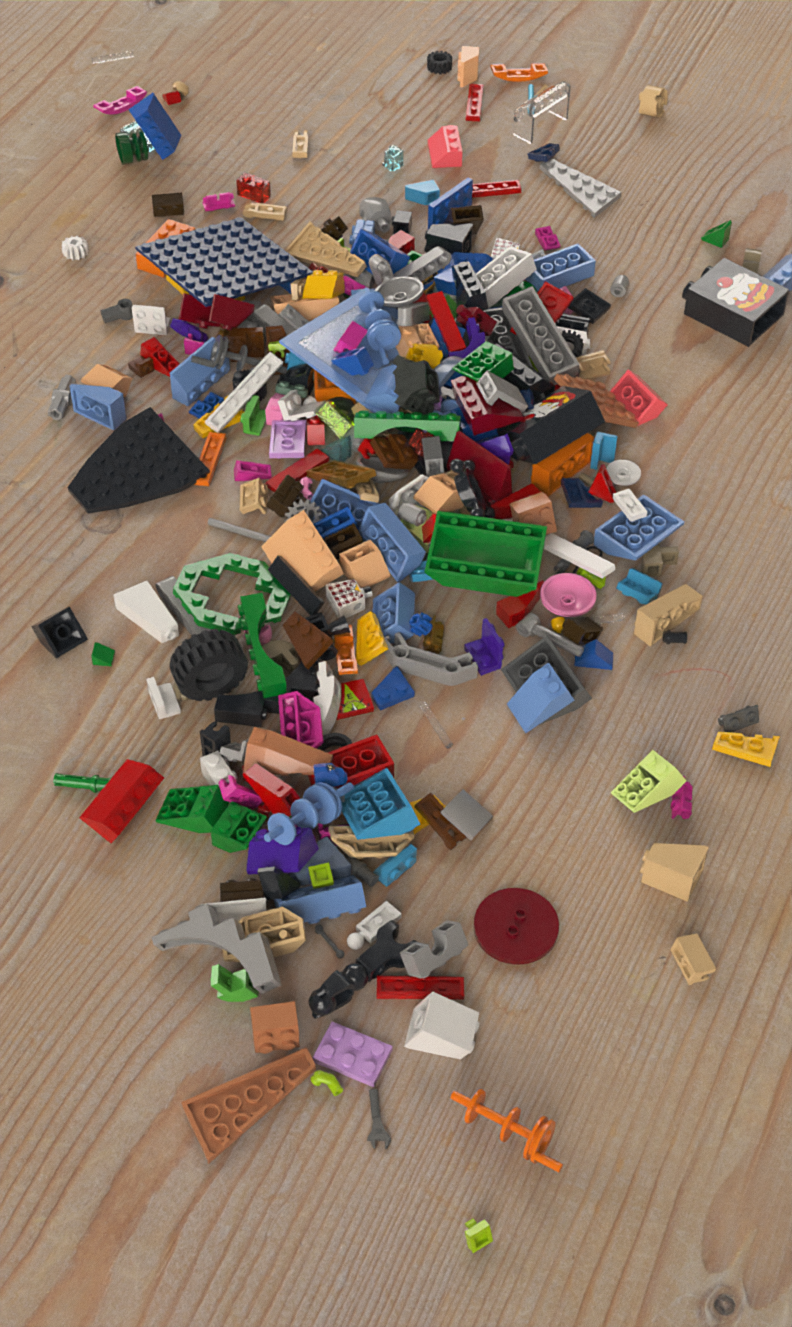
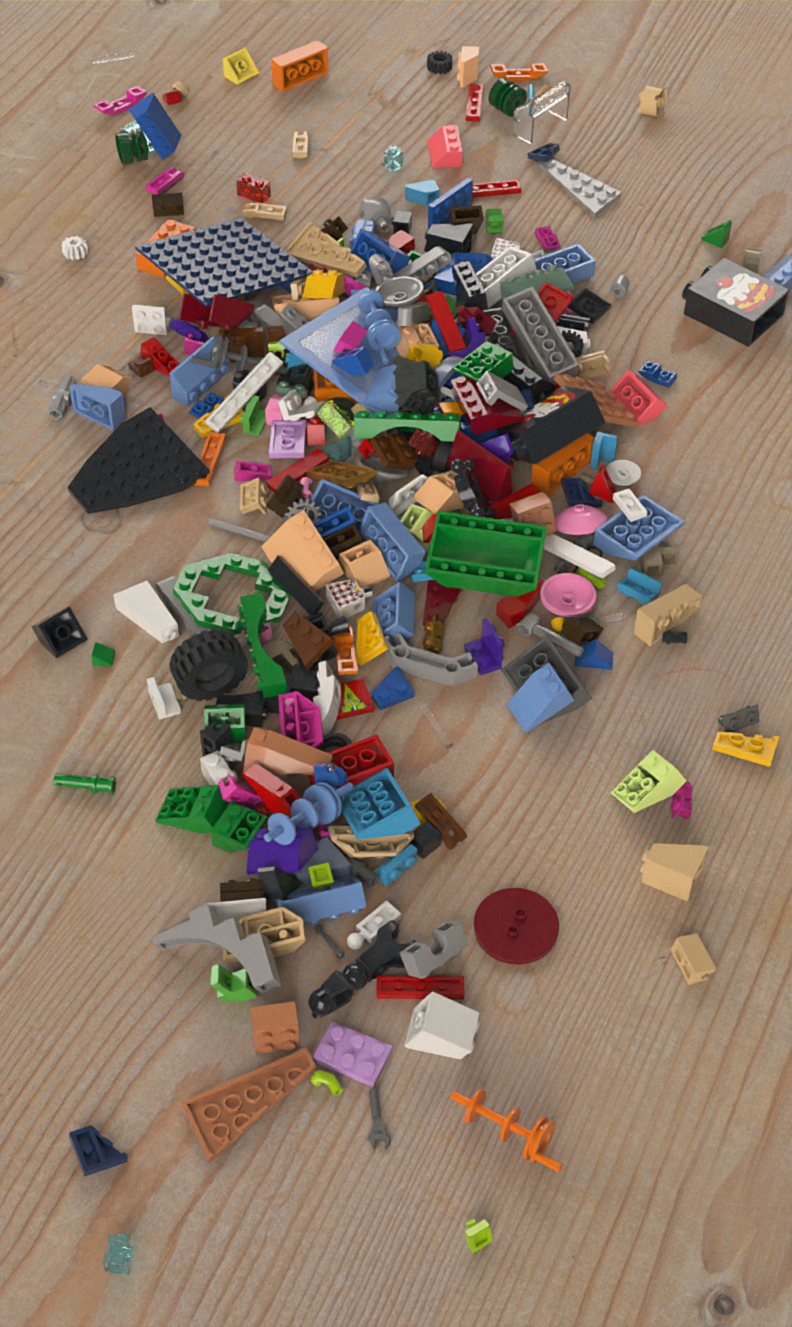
red slope [79,759,165,843] -> none
dark grey piece [100,298,133,324] -> none
dark pink hinge [202,192,235,212] -> none
light grey brick [399,503,427,526] -> none
blue gear [409,612,433,637] -> none
dark grey slope [422,436,444,477] -> none
light grey slope [441,789,493,840] -> none
none -> dark blue wing [69,1125,128,1177]
none -> clear light blue brick [103,1233,133,1275]
none -> dark pink plate [146,166,184,194]
none -> green slope [204,704,246,744]
none -> light yellow slope [223,47,260,85]
none -> orange brick [271,40,328,92]
none -> black brick [409,821,441,859]
none -> dark red wing [423,580,464,626]
none -> light orange slope [439,402,463,416]
none -> bright green brick [485,209,504,234]
none -> dark green wheel [488,78,527,117]
none -> sand green slope [500,265,574,301]
none -> bright pink dish [554,504,607,535]
none -> blue slope [638,361,677,387]

